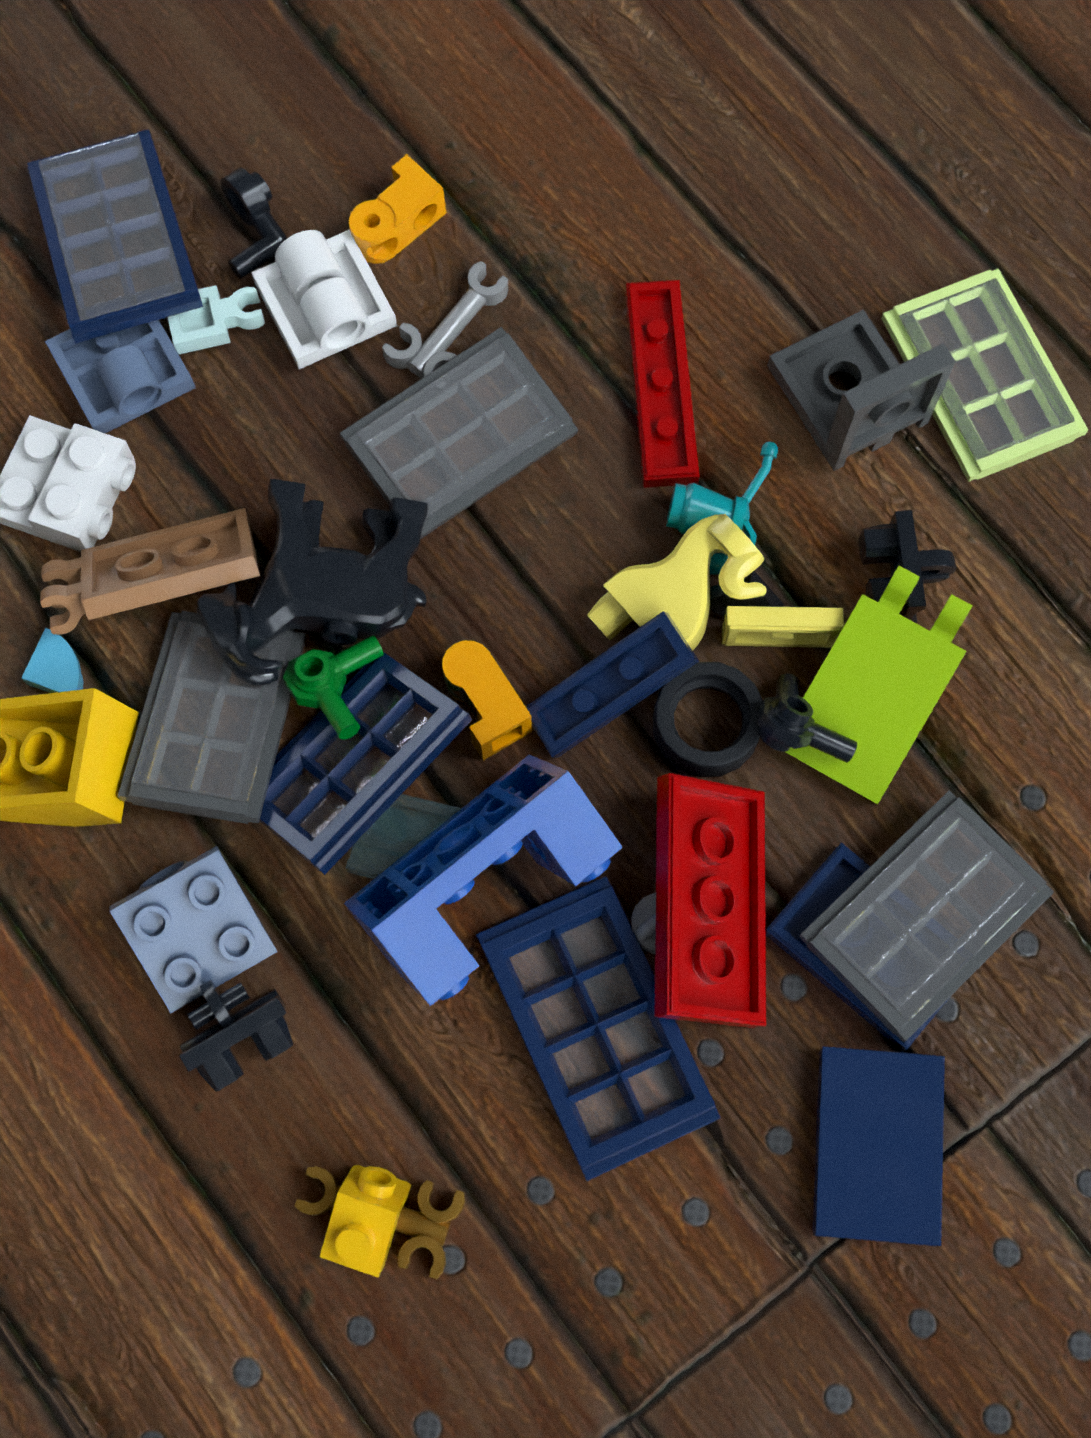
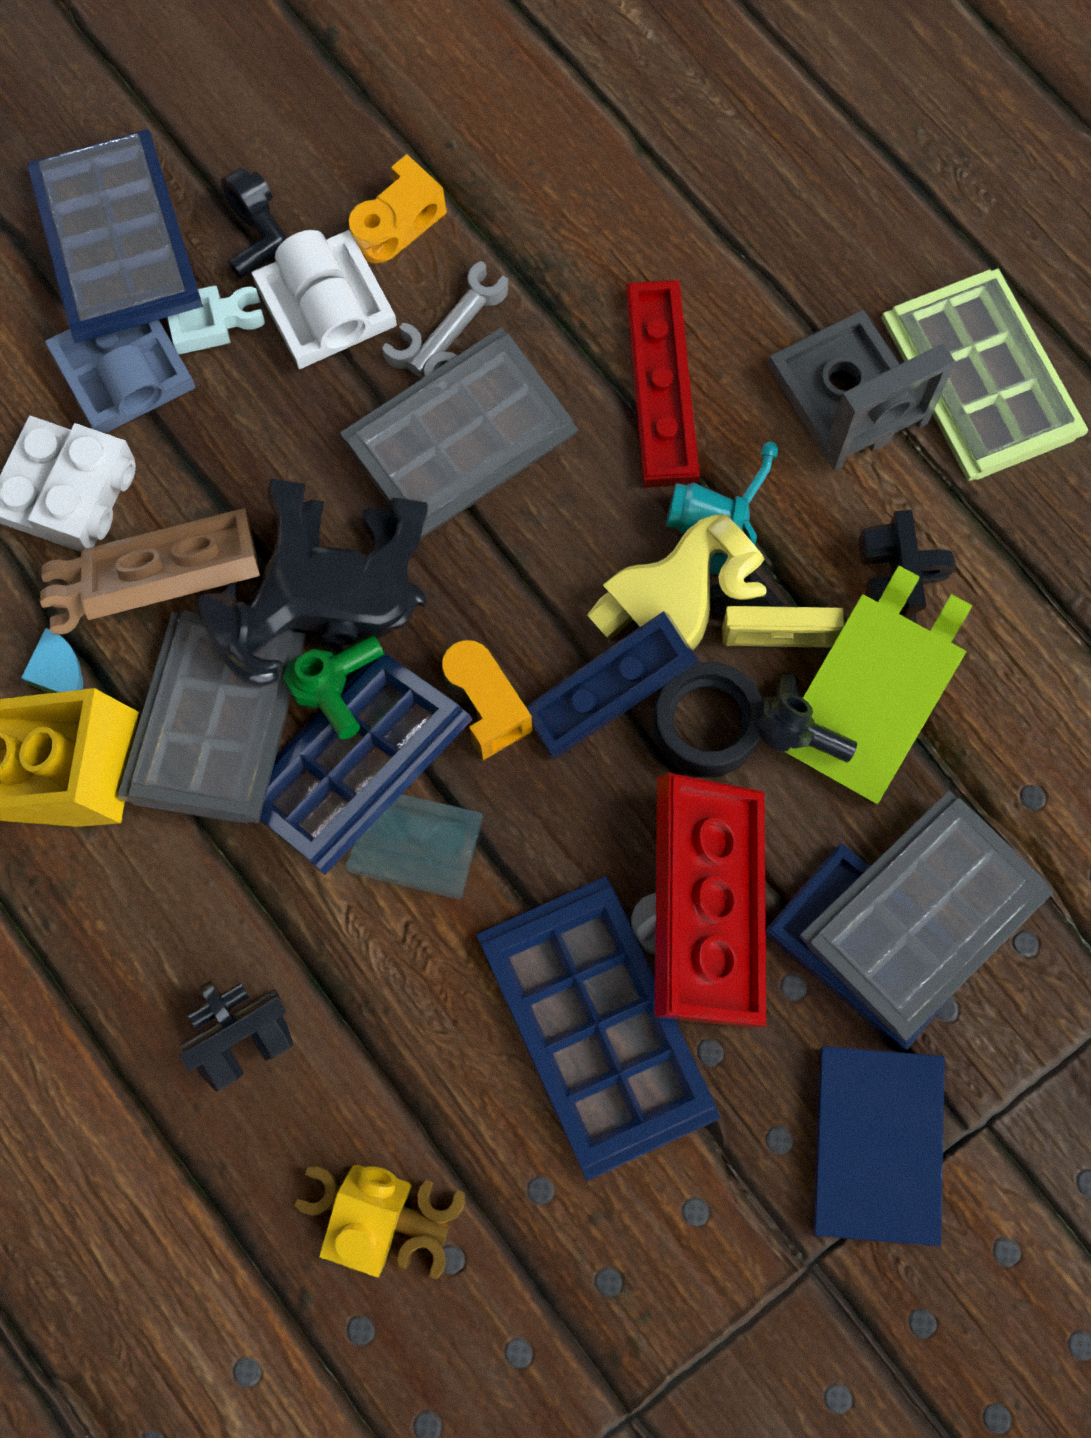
sand blue plate [109,846,277,1013] -> none
plate [343,754,623,1006] -> none

